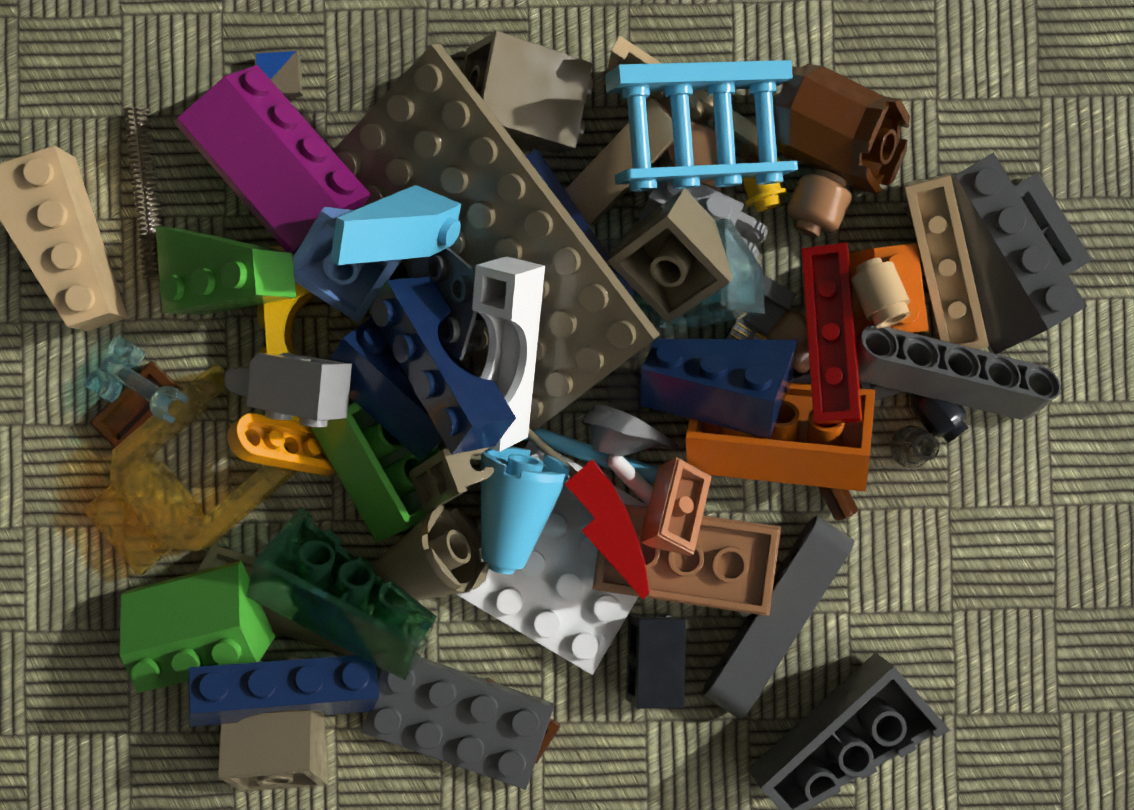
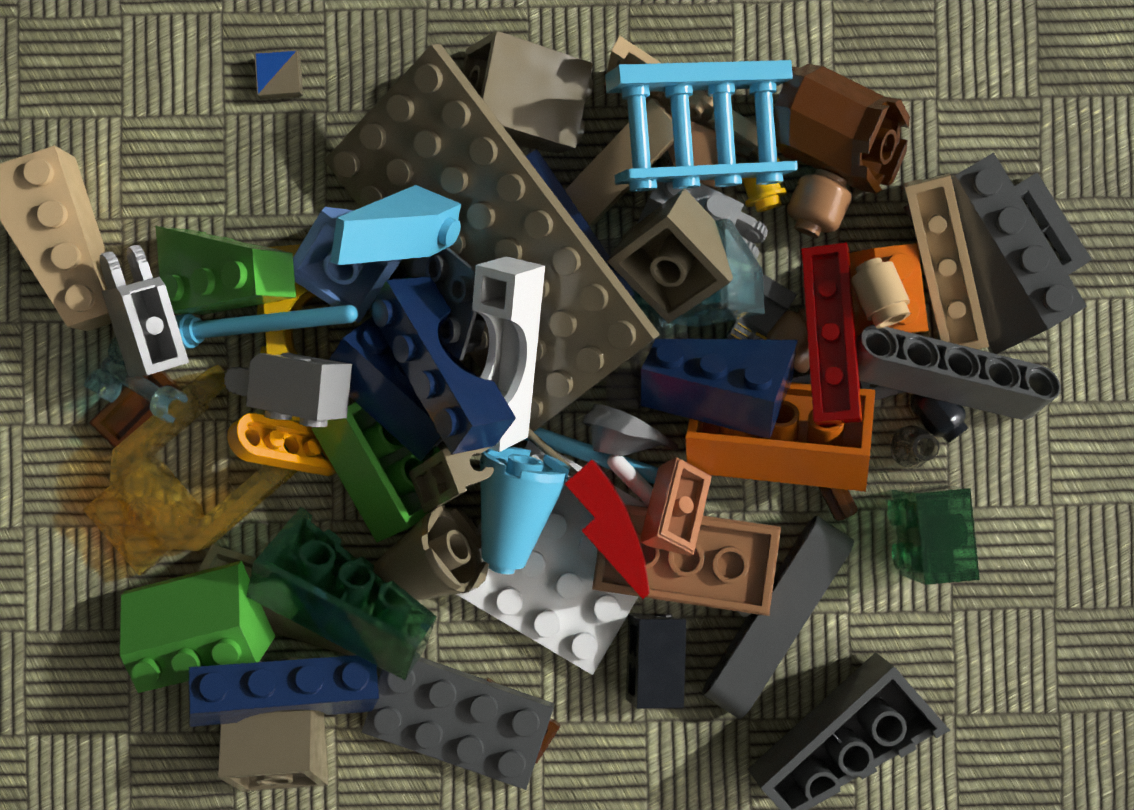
dark tan axle [123,107,163,280] -> none
magenta slope [175,65,371,254] -> none
none -> light grey hinge [99,245,189,377]
none -> medium azure piece [175,305,358,349]
none -> clear green brick [888,485,980,585]

